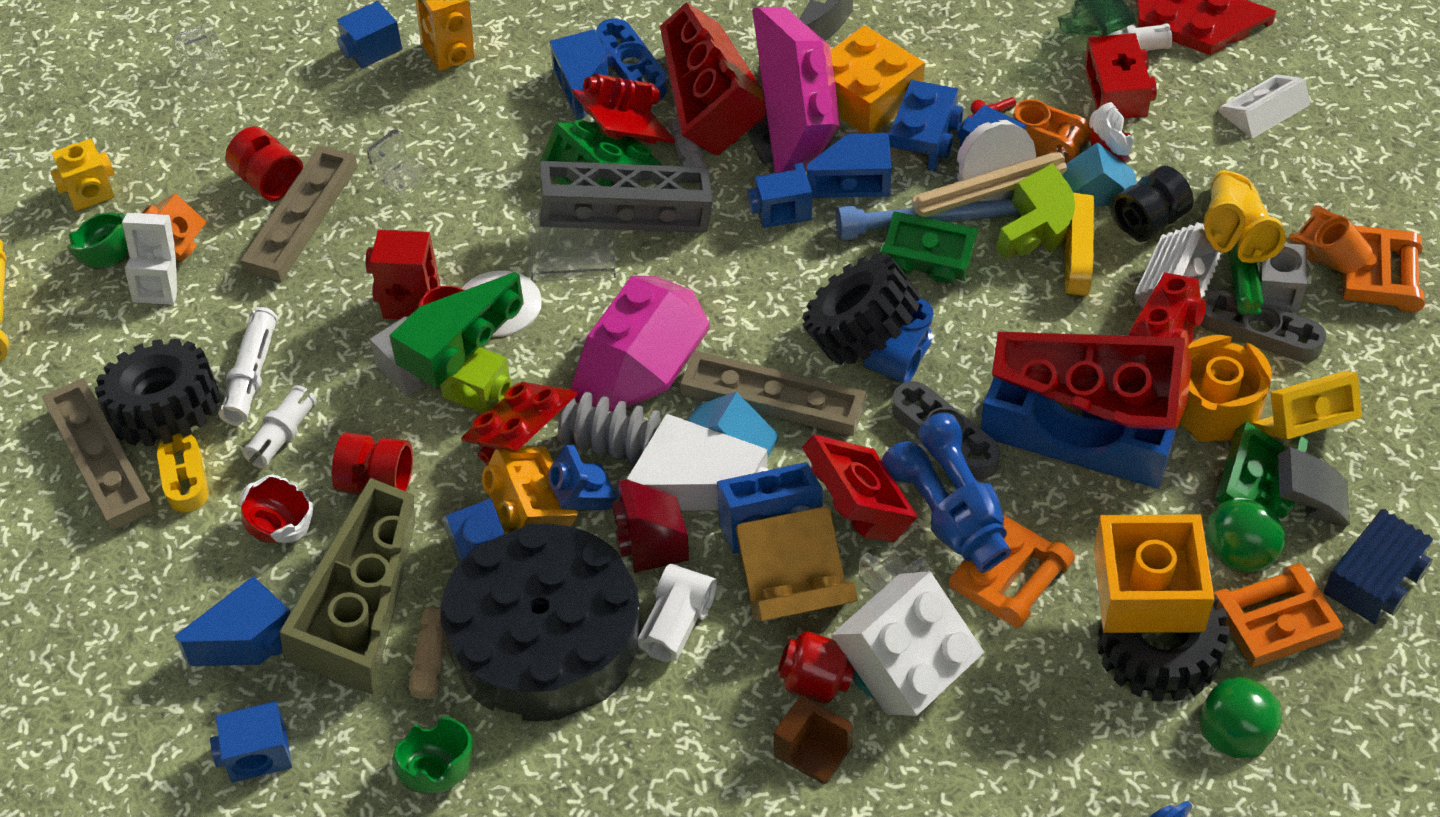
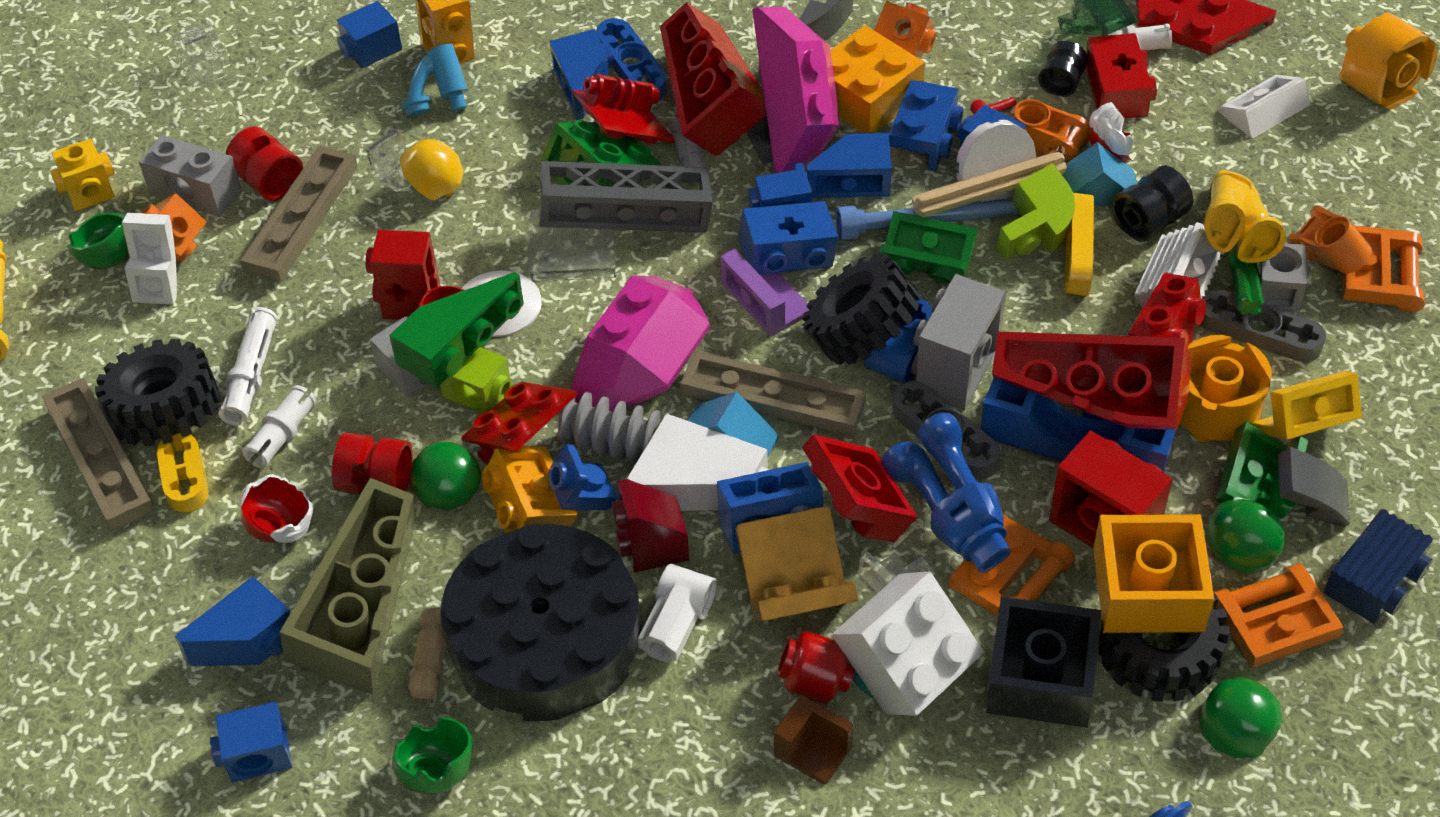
blue brick [441,499,504,562] -> none
none -> light grey brick [139,135,242,217]
none -> yellow hair [399,139,464,201]
none -> dark azure plant [401,44,468,117]
none -> green hair [410,442,481,510]
none -> medium lavender panel [720,249,809,336]
none -> blue brick [739,201,838,275]
none -> orange brick [874,1,937,59]
none -> light grey brick [911,274,1006,411]
none -> black brick [986,596,1102,728]
none -> black wheel [1038,41,1088,97]
none -> red brick [1049,430,1173,548]
none -> light orange brick [1339,12,1438,109]

